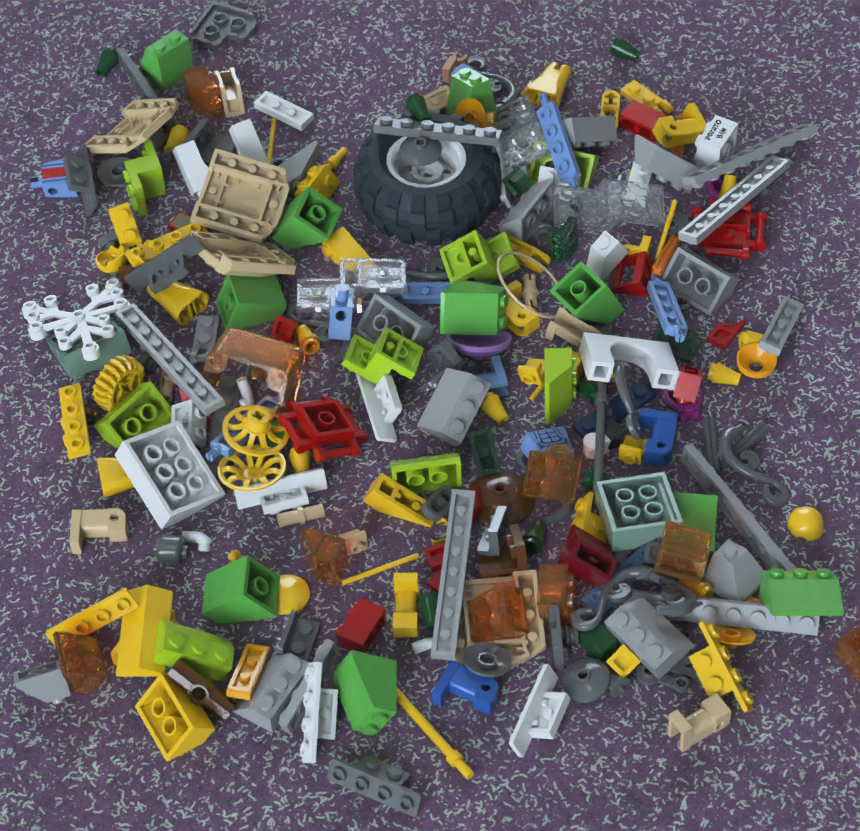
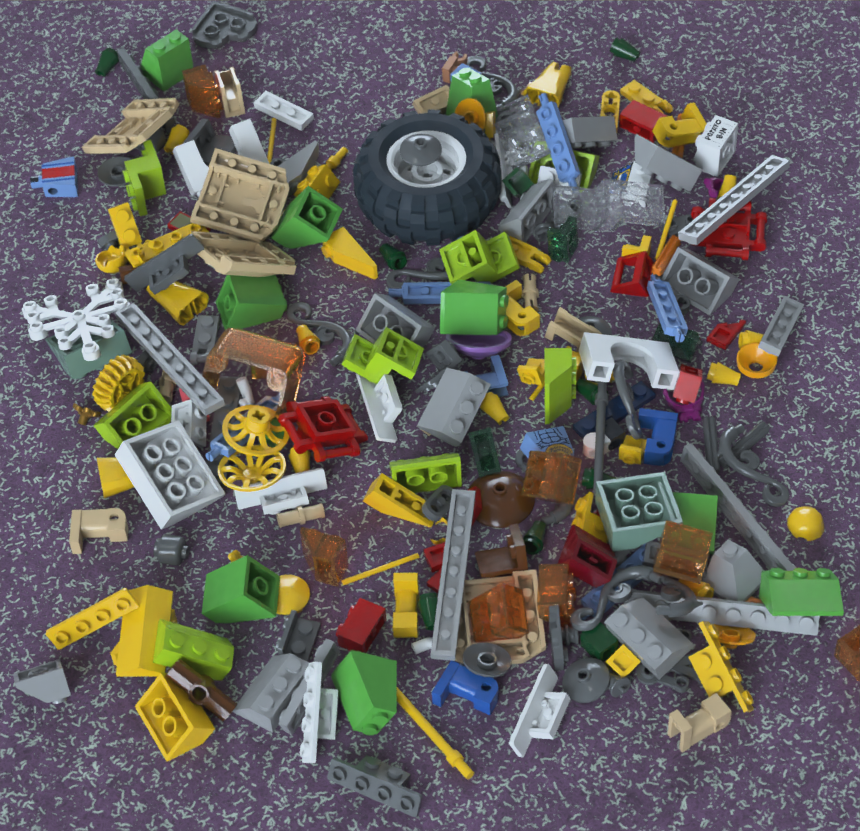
clear orange slope [53,632,107,693] -> none
yellow bracket [58,383,91,460] -> none
dark grey bracket [63,144,99,216] -> none
white arm [182,531,212,552] -> none
light orange tile [226,643,270,700] -> none
red plate [270,315,299,343] -> none
clear bracket [297,259,406,313] -> none
medium blue torso [327,284,353,340] -> none
tan bracket [337,529,368,556] -> none
dark grey plate [374,116,502,146] -> none
dark green cone [406,93,431,122] -> none
dark grey bracket [477,506,509,557] -> none
tan piece [497,251,566,319] -> none
bright green slope [550,261,625,325] -> none
white slope [586,231,629,281] -> none
light grey plate [681,124,818,188] -> none
none -> dark green cone [379,243,407,270]

